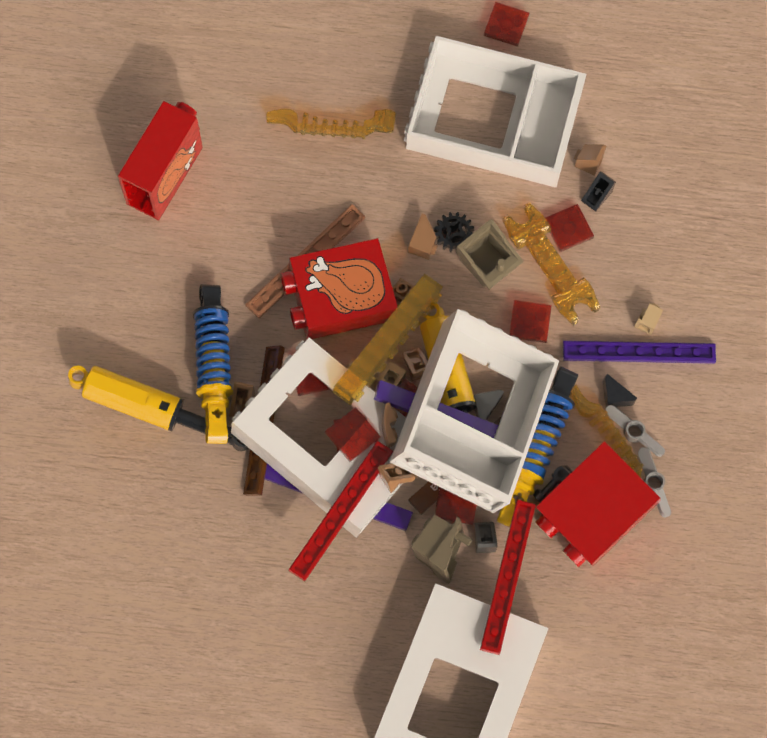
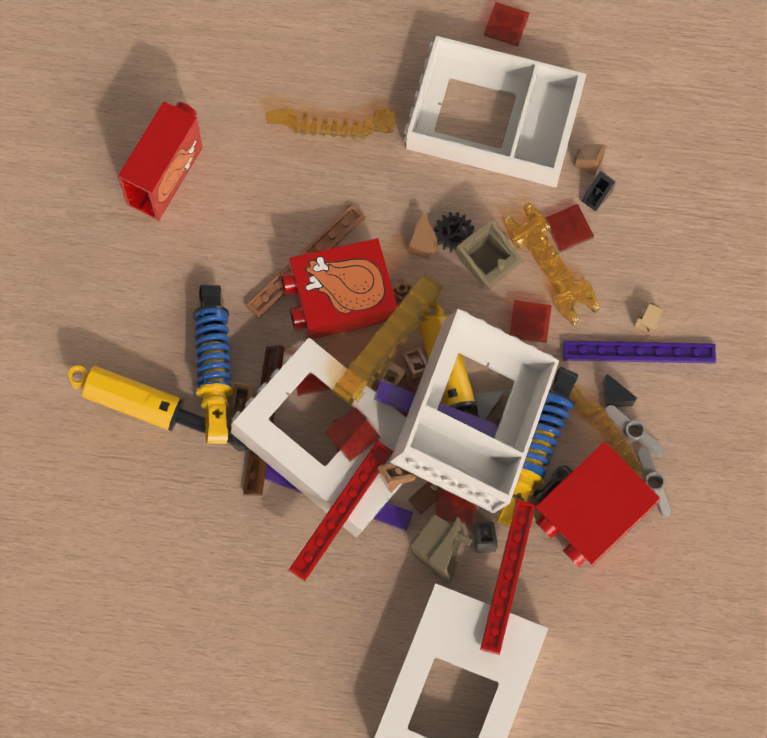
medium nougat slope [382,402,398,448] -> none

